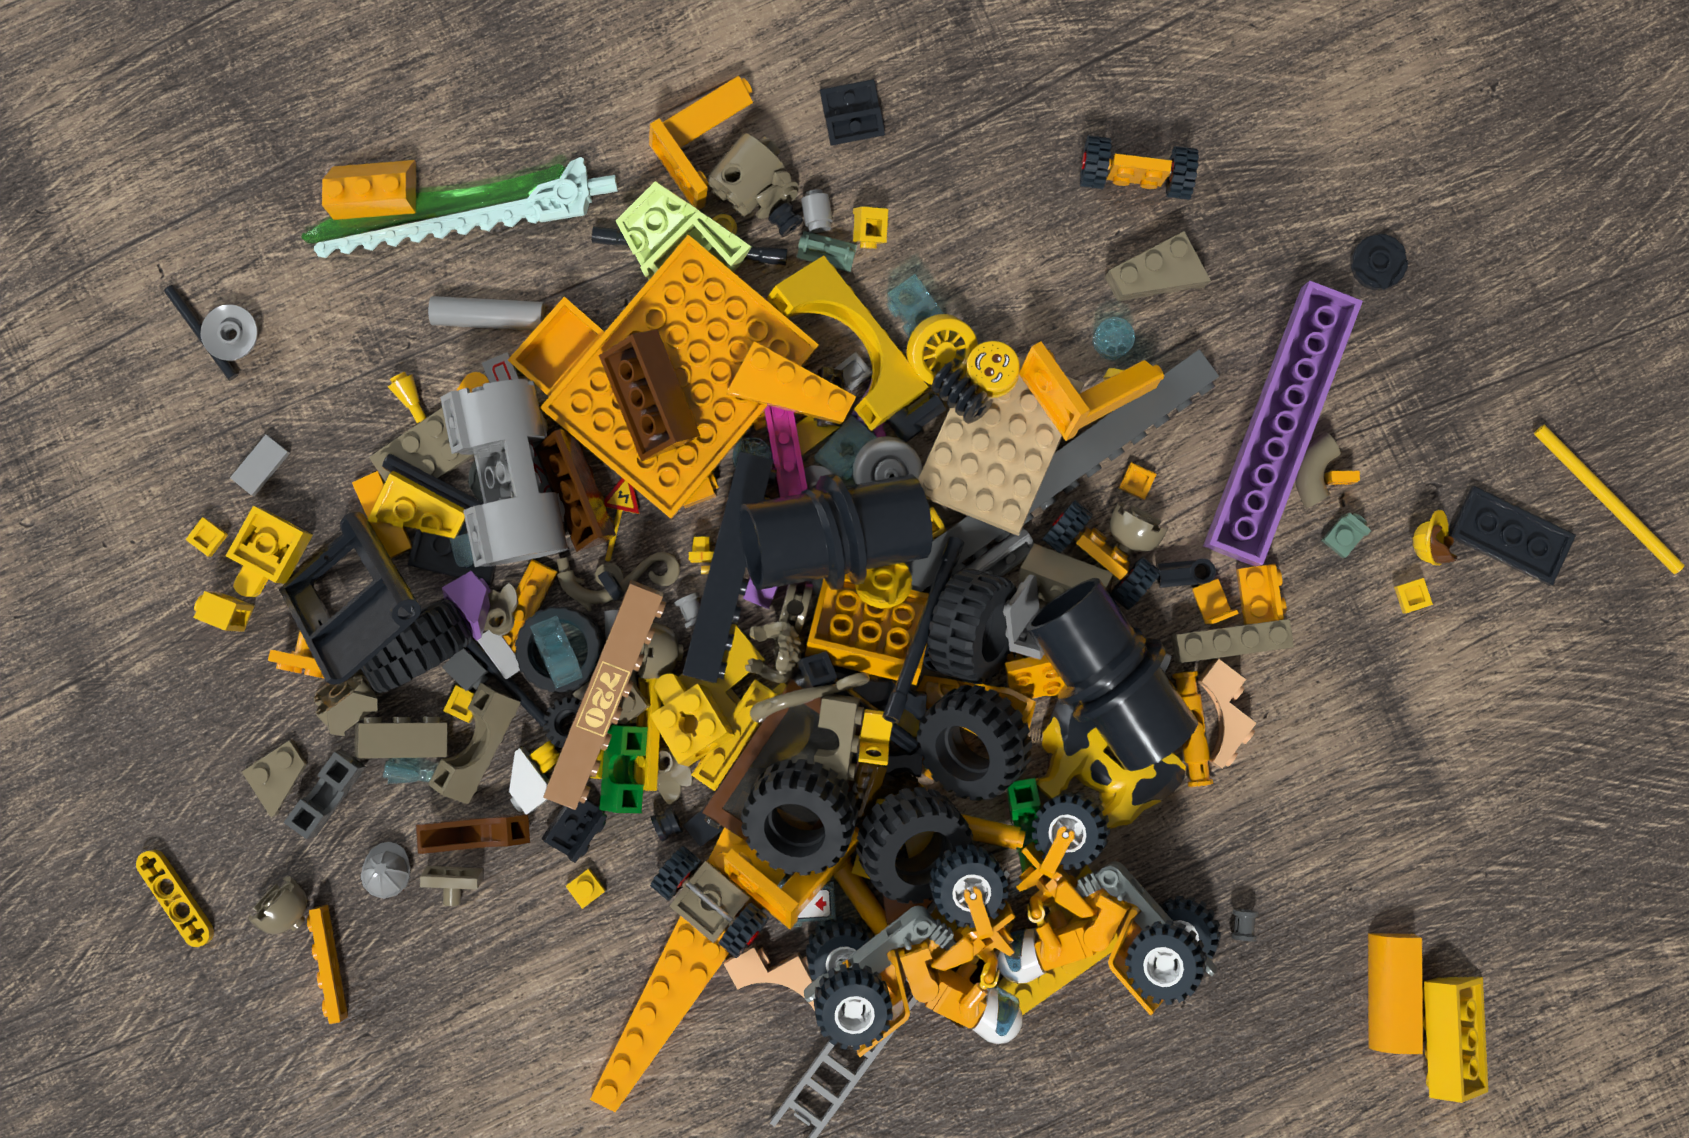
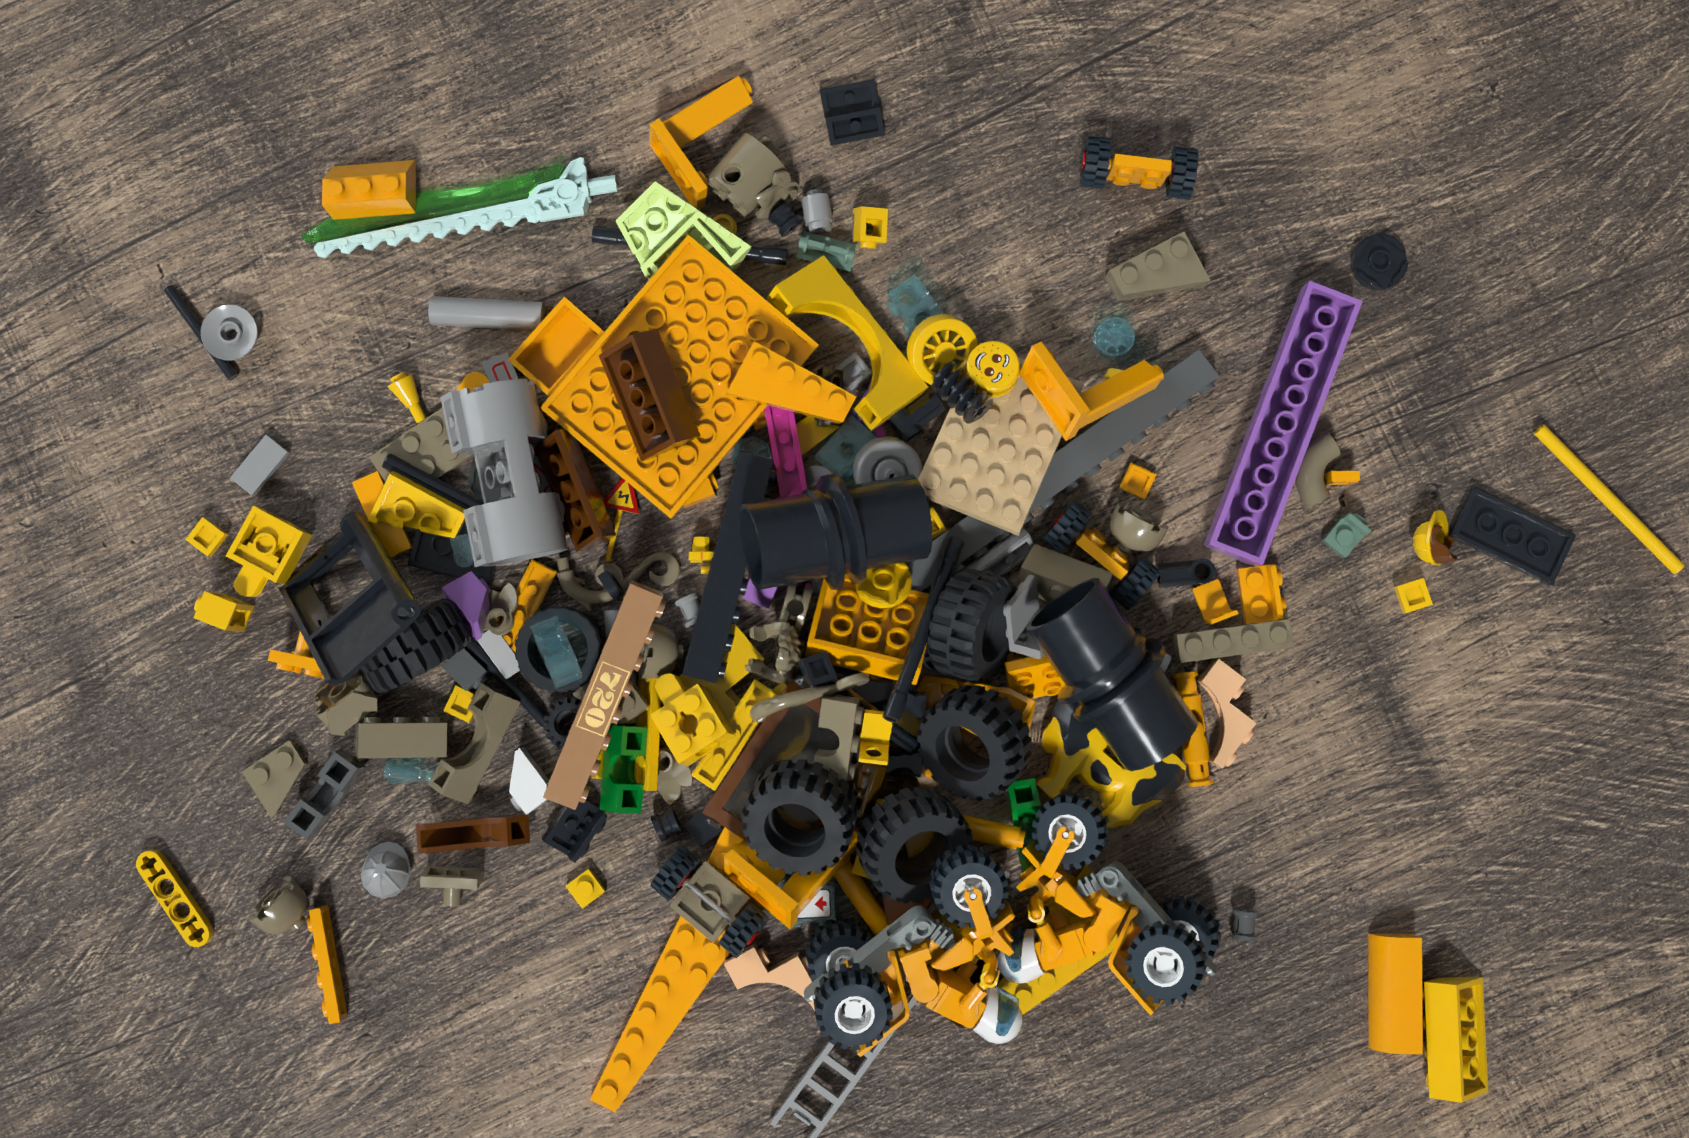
yellow wheel [529,740,560,775] -> none

